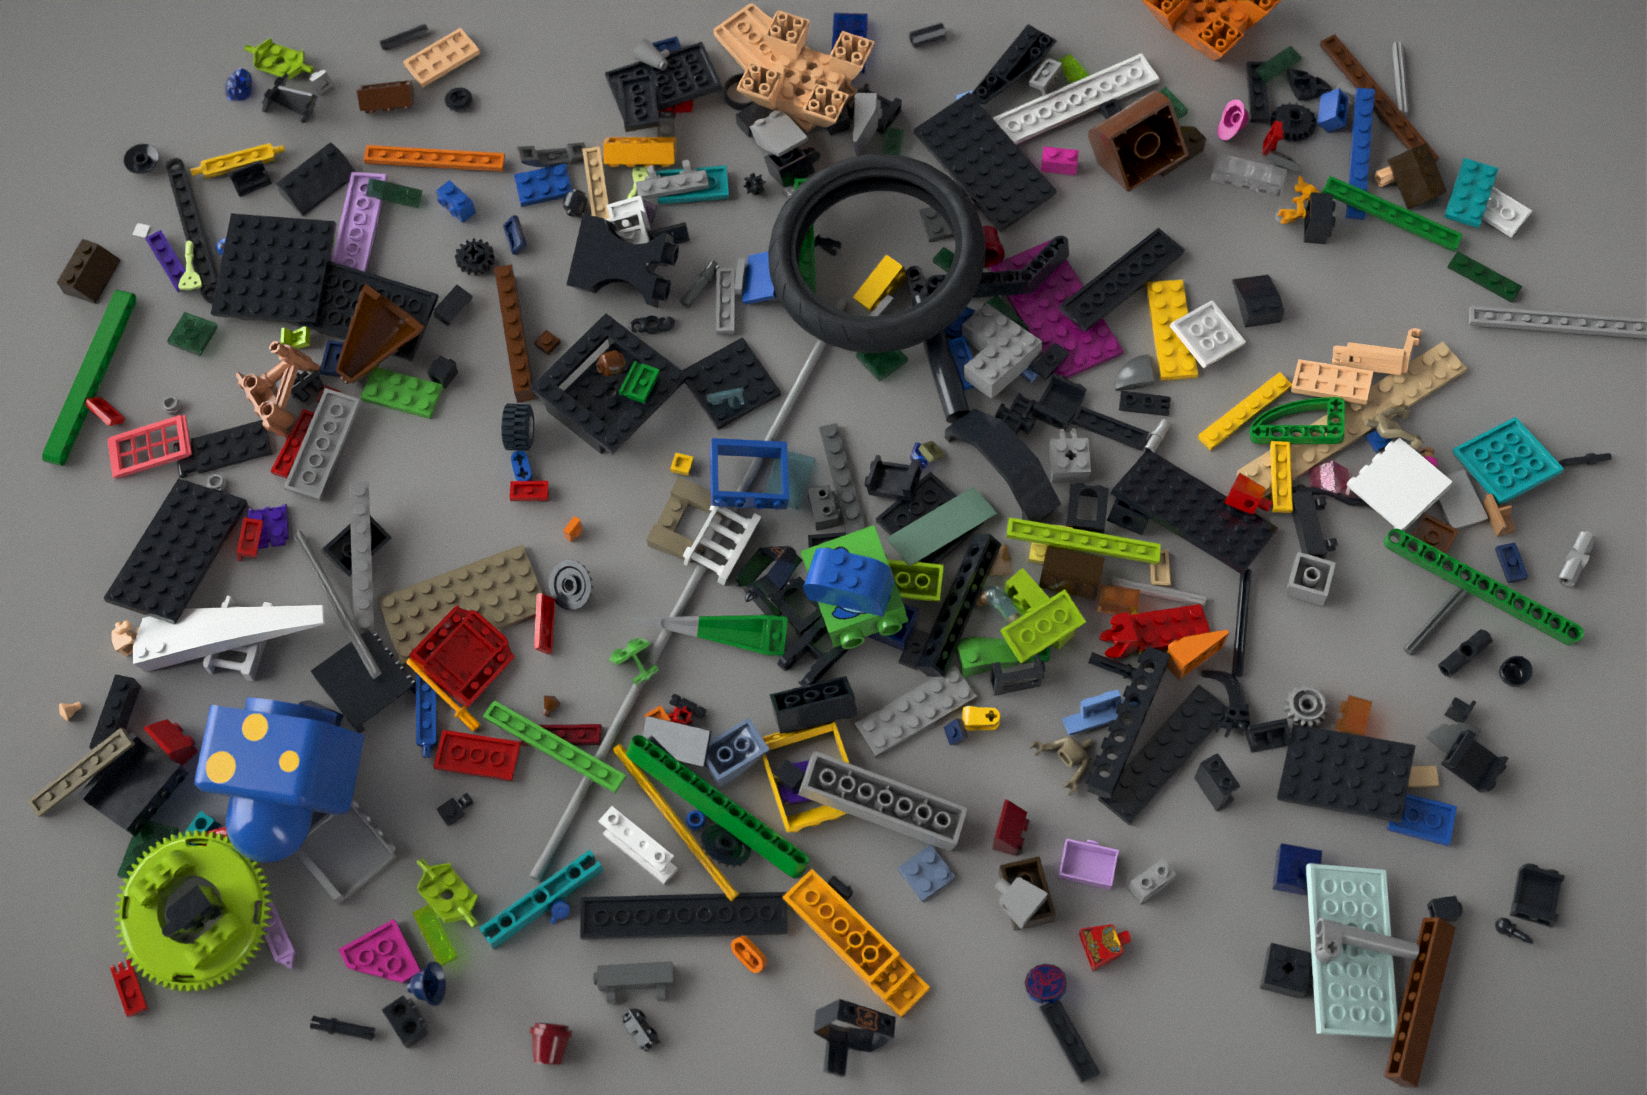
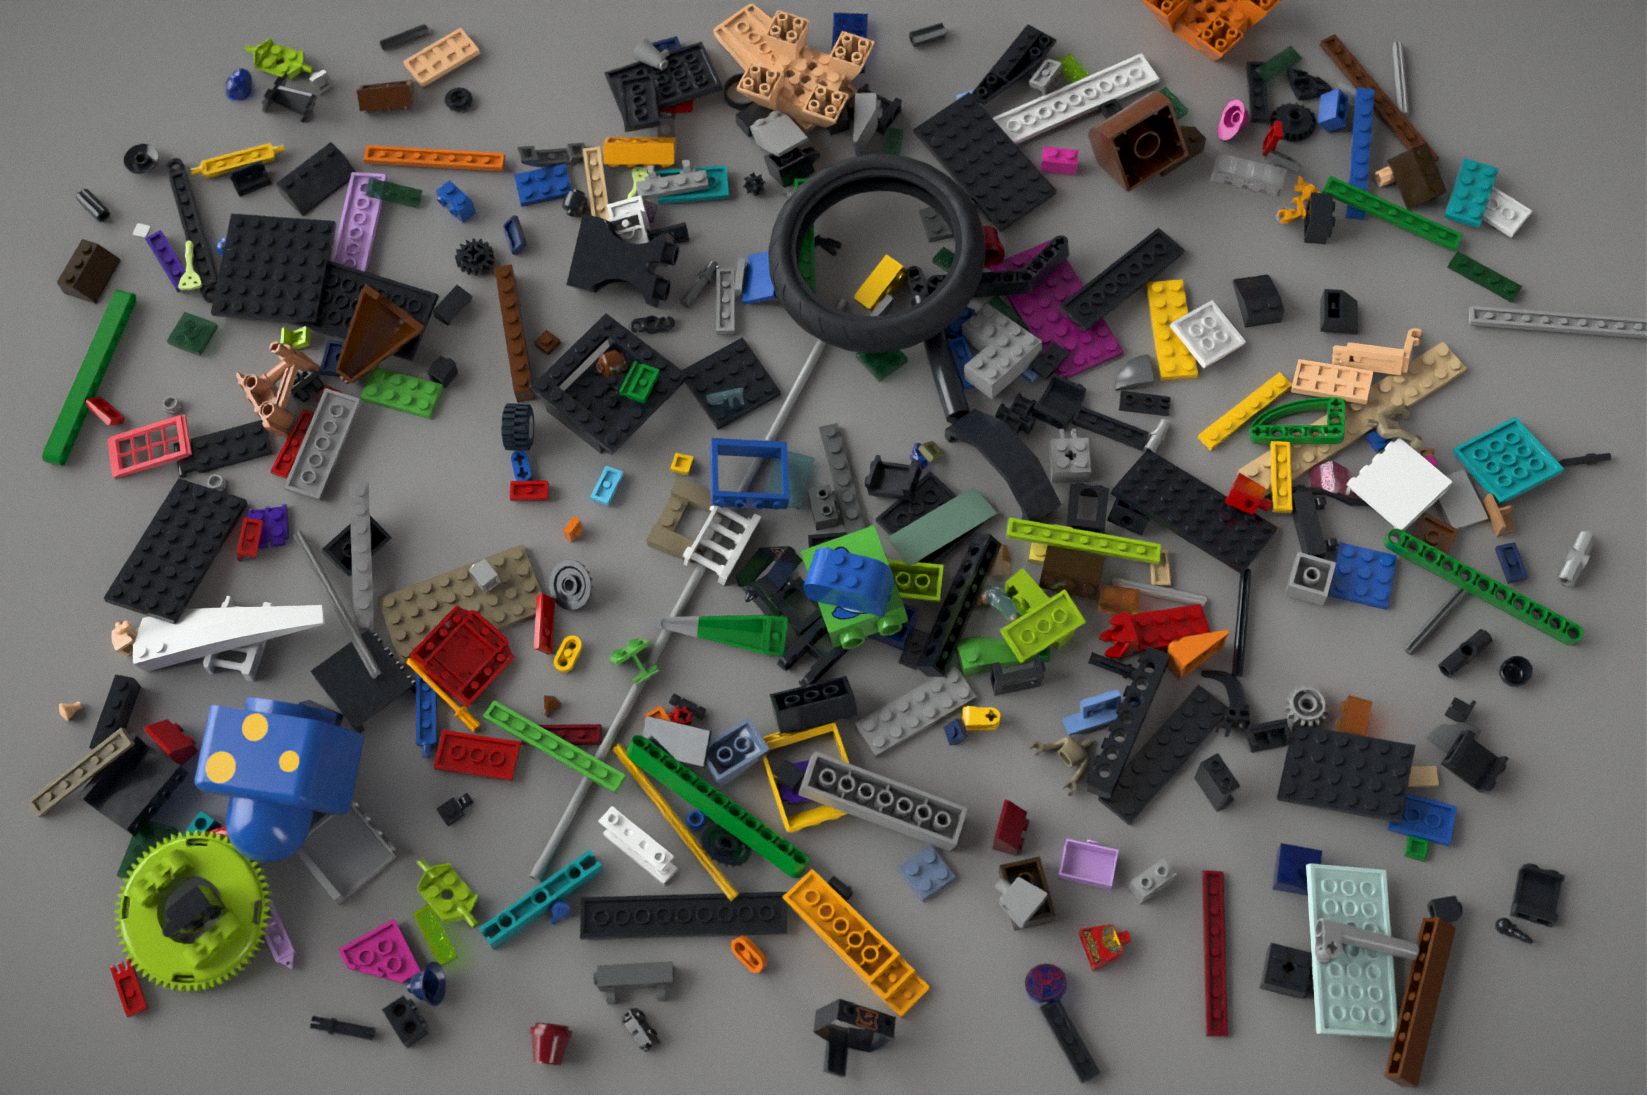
none -> black axle [75,189,110,222]
none -> light grey brick [469,559,501,594]
none -> yellow plate [554,635,582,673]
none -> medium azure plate [590,466,624,506]
none -> dark red tile [1202,870,1228,1037]
none -> black slope [1320,289,1358,334]
none -> blue plate [1328,542,1397,610]
none -> green tile [1404,835,1429,862]

